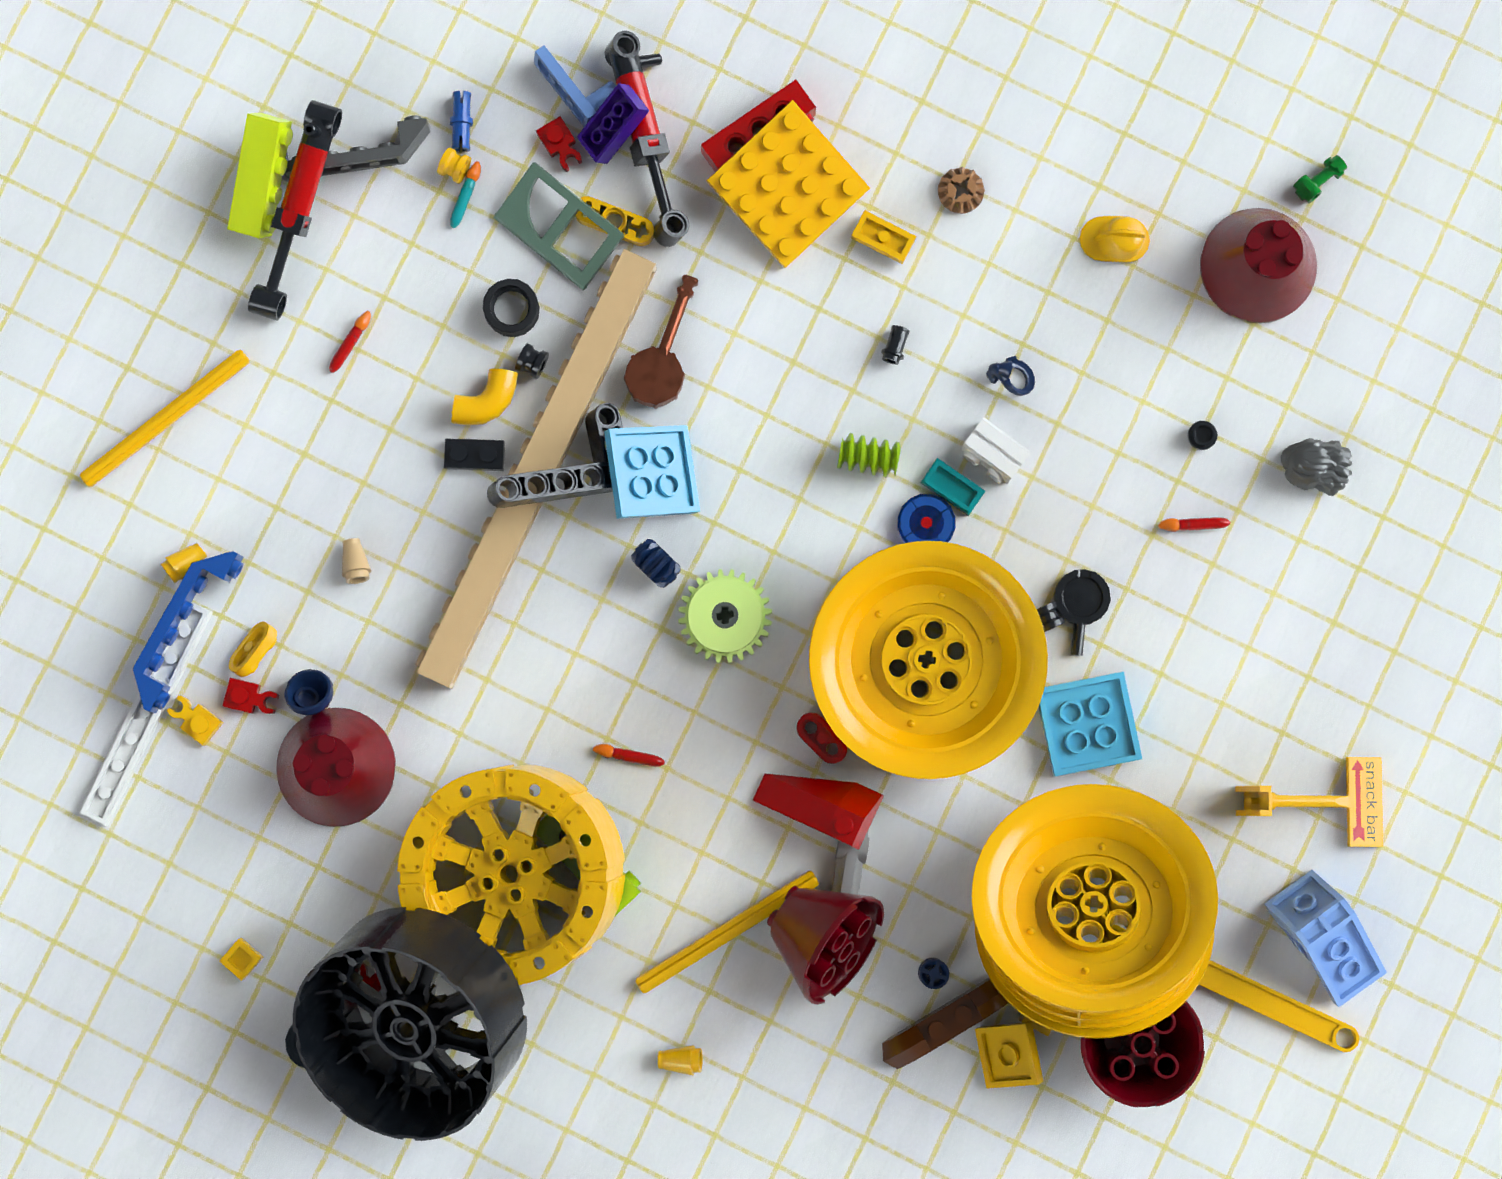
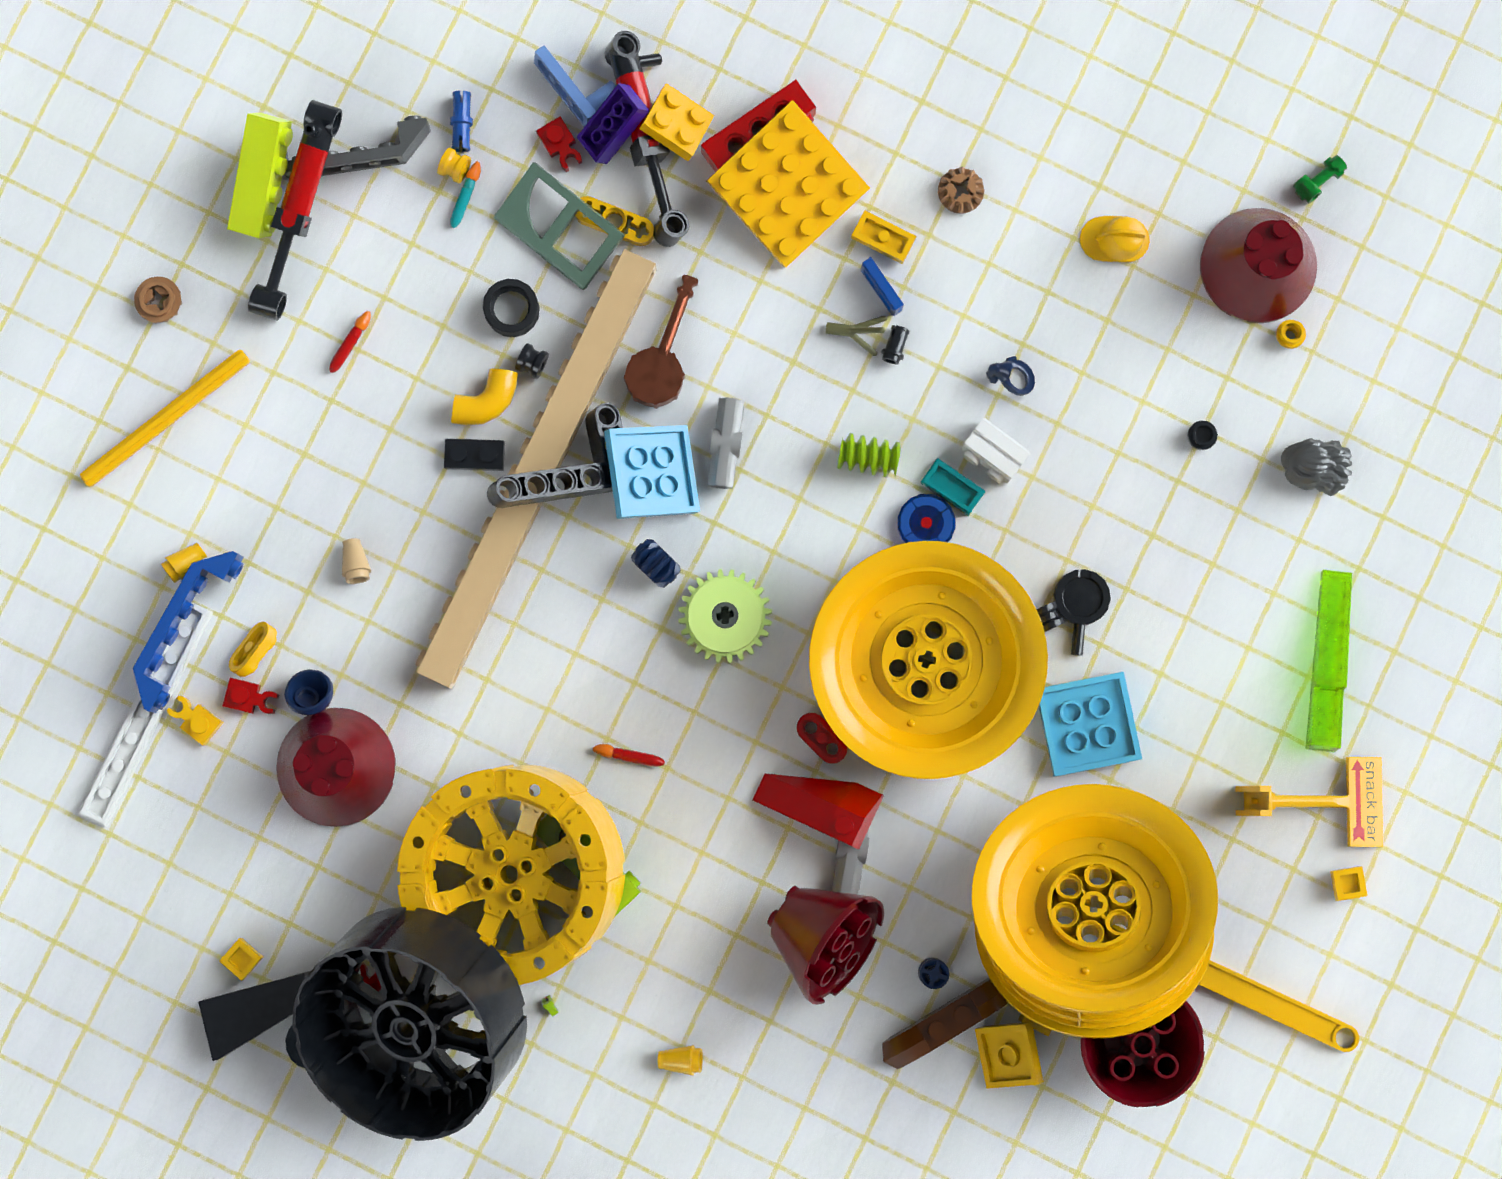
yellow axle [635,871,819,993] -> none
red piece [1158,517,1231,532] -> none
light blue bracket [1264,870,1387,1007] -> none
none -> medium nougat gear [134,276,182,324]
none -> black slope [198,971,310,1061]
none -> lime piece [541,995,559,1017]
none -> yellow plate [639,83,715,161]
none -> light grey piece [708,397,744,489]
none -> olive plant [826,315,887,356]
none -> blue tile [861,257,904,316]
none -> yellow plate [1276,320,1306,349]
none -> clear neon green slope [1305,570,1352,752]
none -> yellow plate [1330,866,1368,901]

